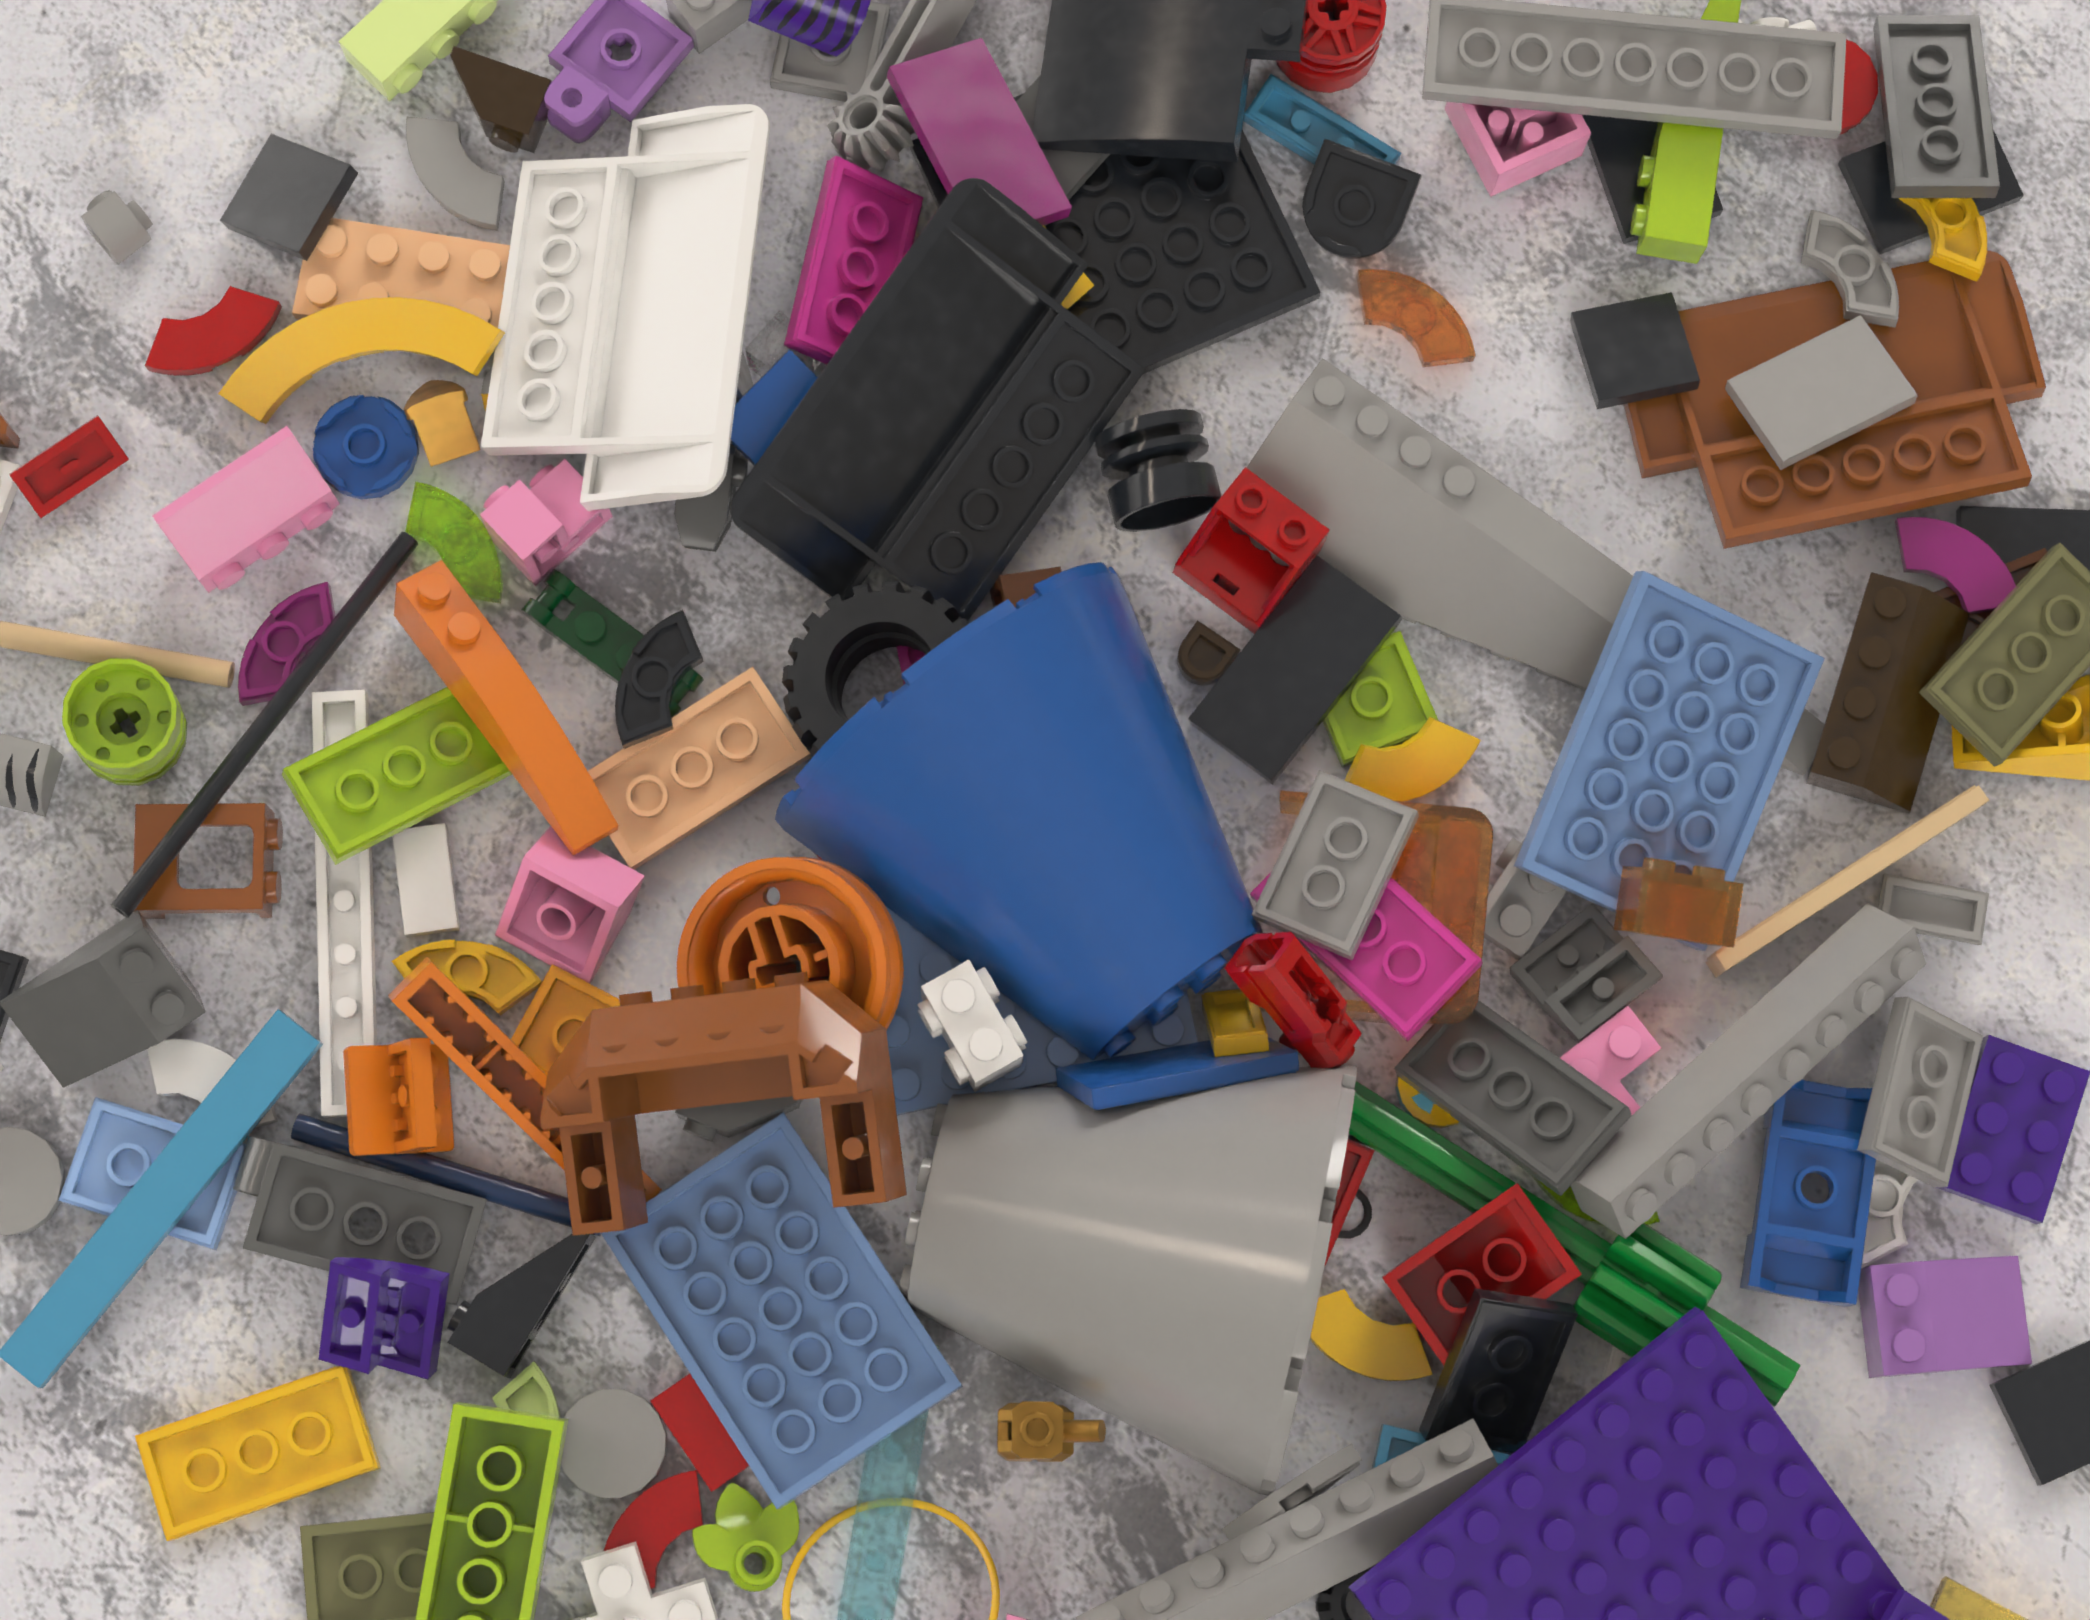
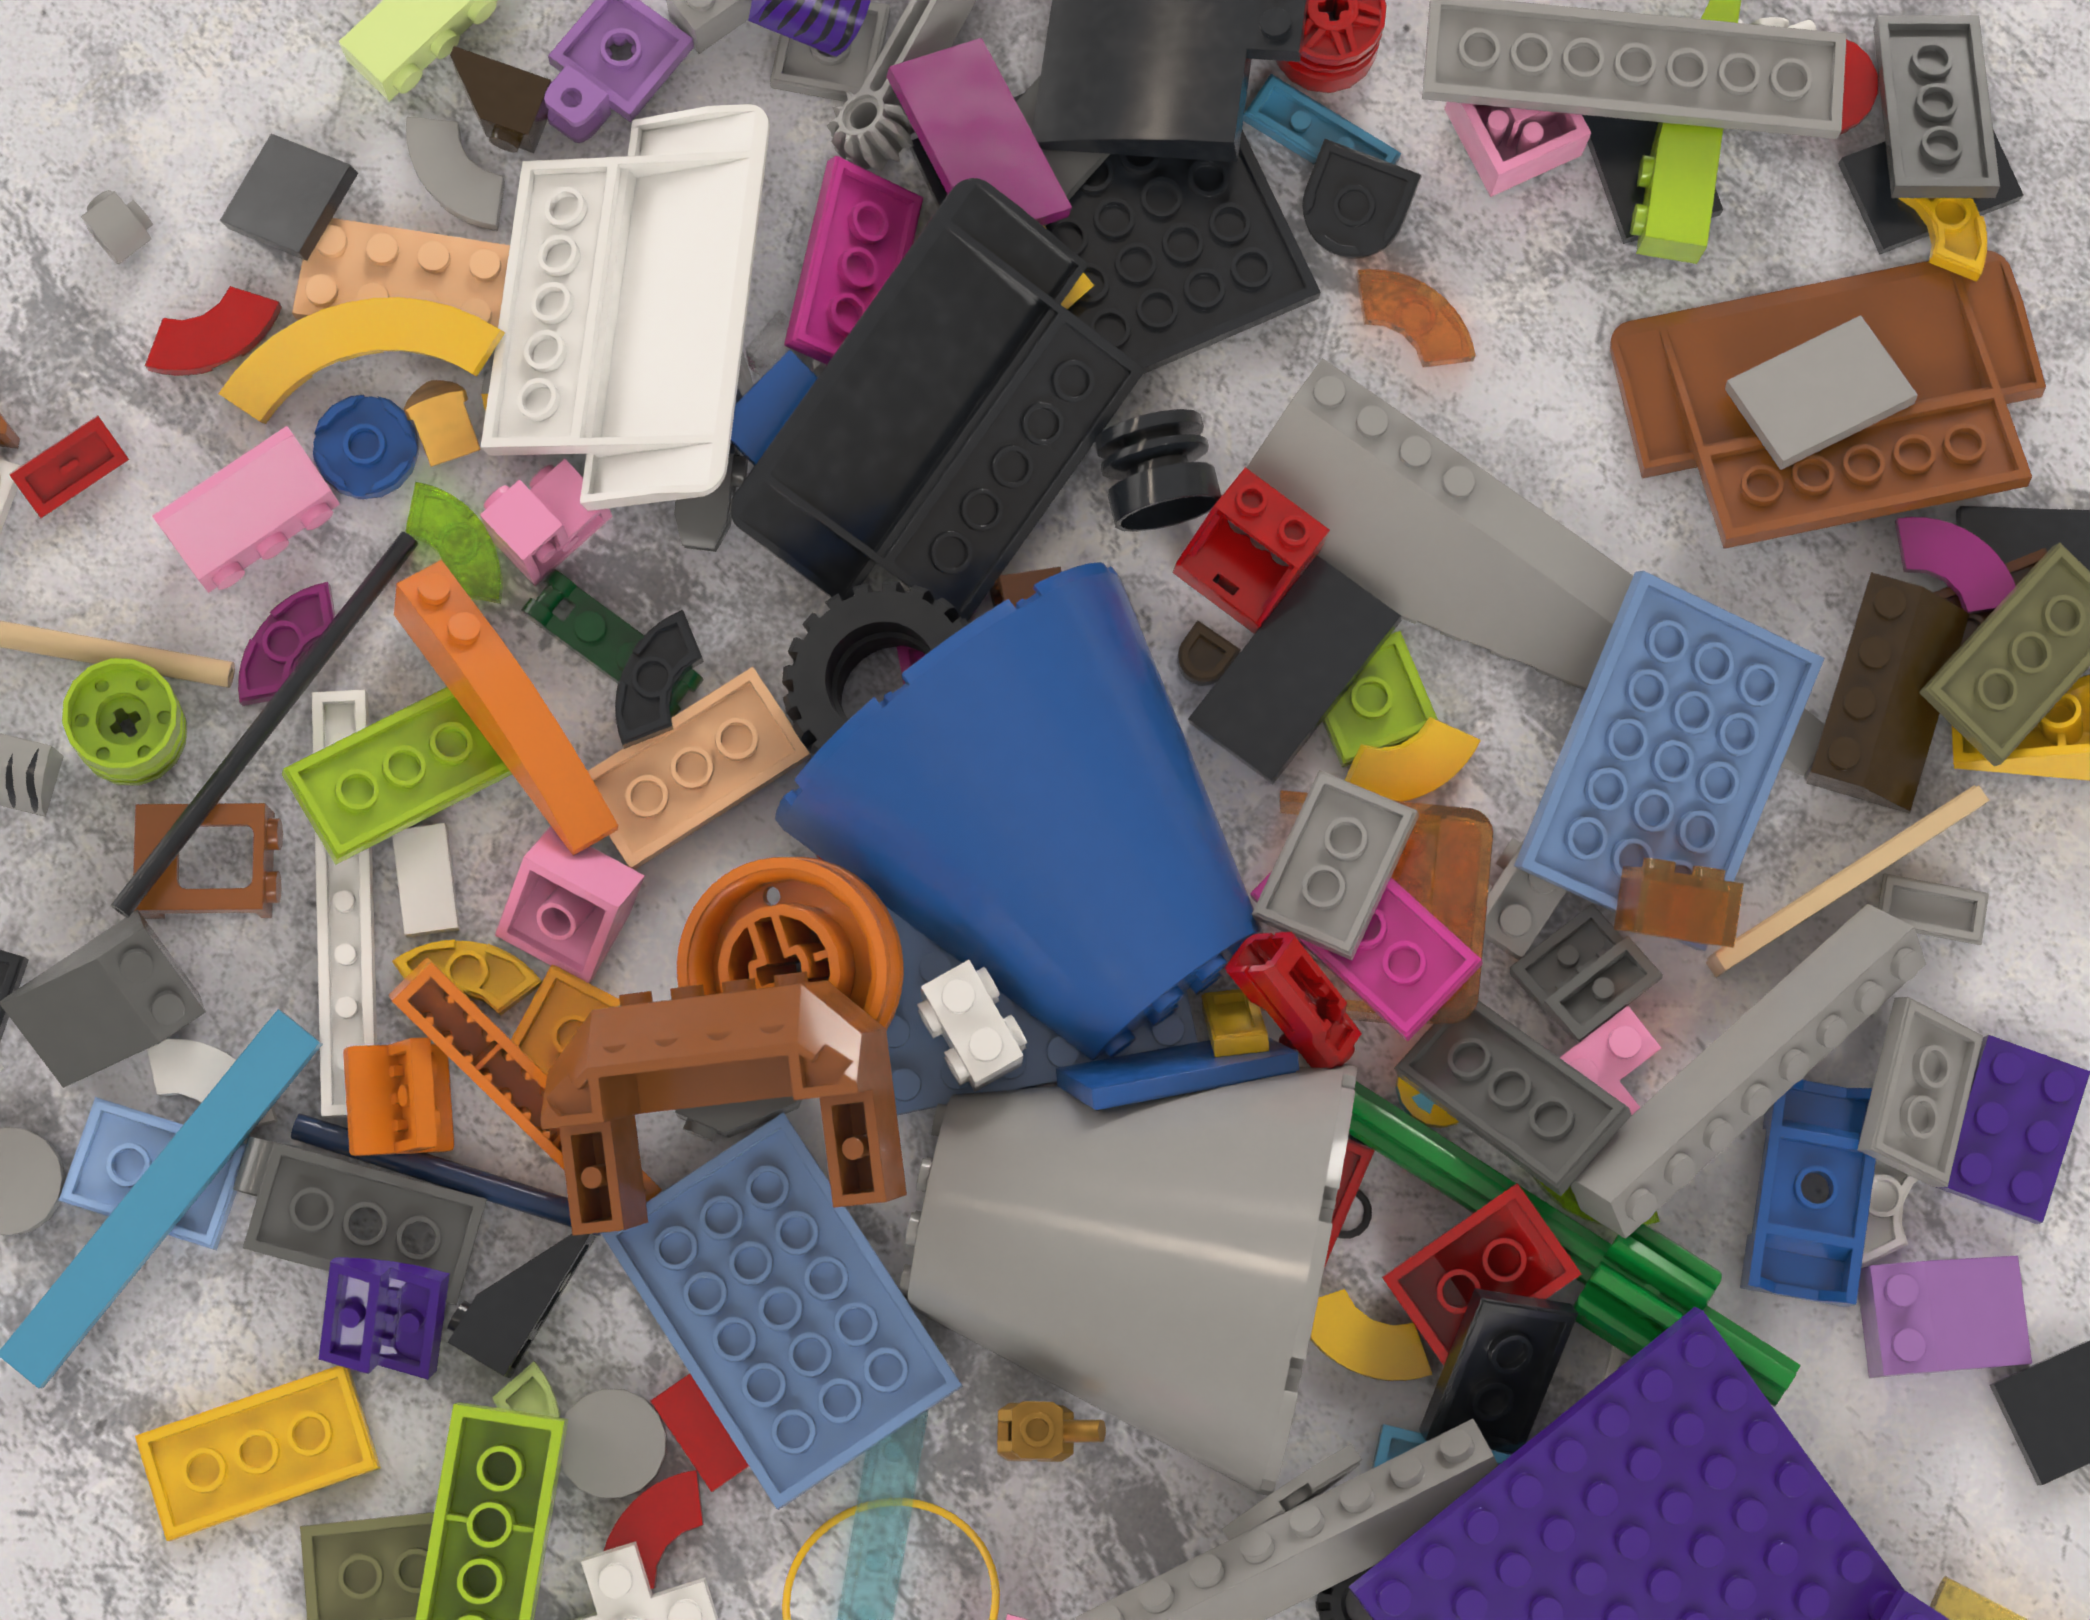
lime plate [692,1483,799,1592] -> none
black tile [1570,292,1700,409] -> none
light grey tile [1800,210,1899,328] -> none

